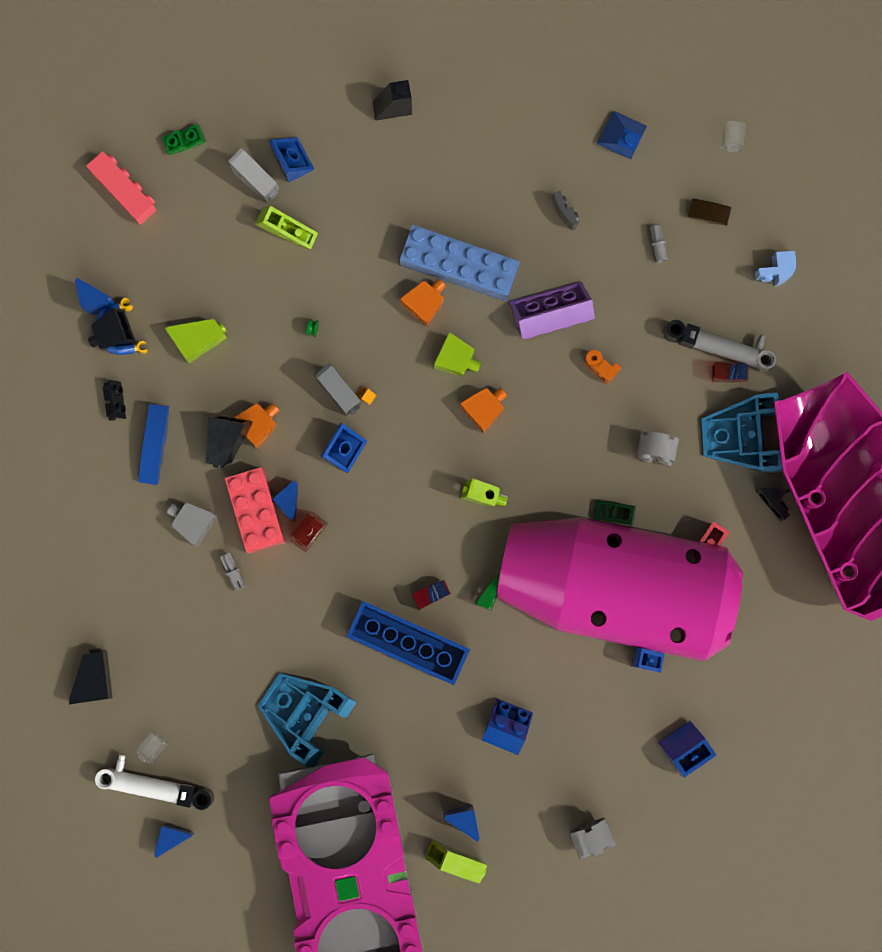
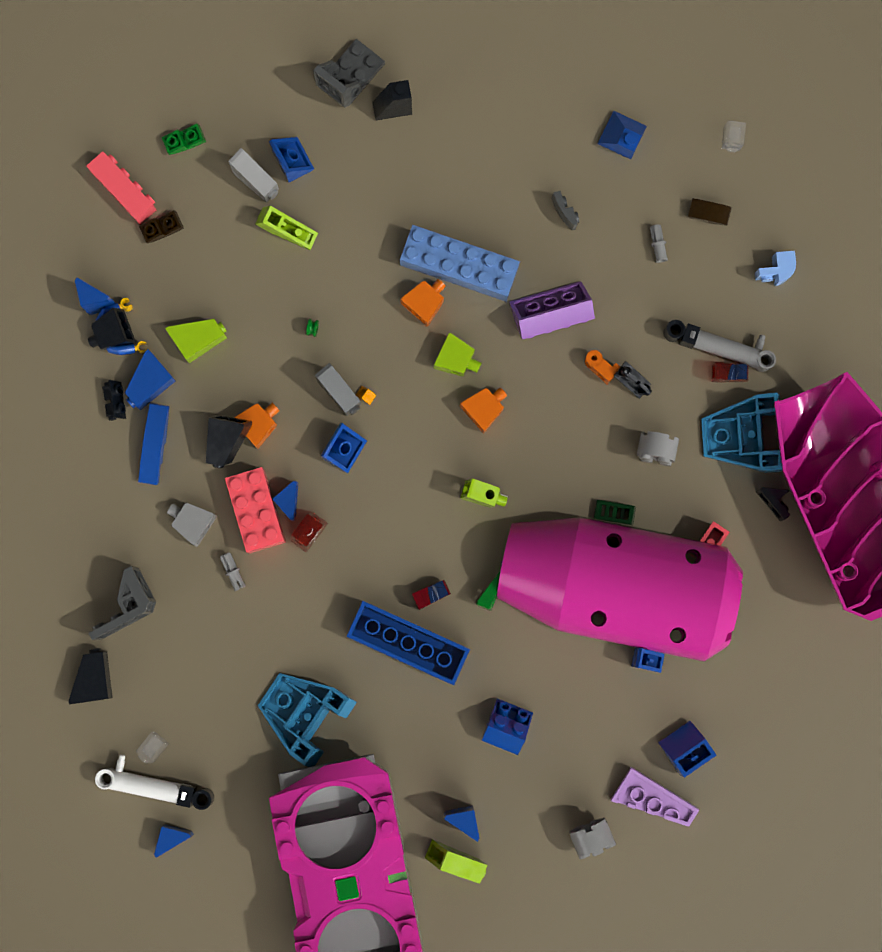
none -> dark grey bracket [89,566,156,640]
none -> blue slope [125,349,176,410]
none -> dark brown slope [139,210,184,243]
none -> dark grey bracket [313,39,385,108]
none -> lavender wing [611,767,699,827]
none -> black hinge [614,361,652,399]

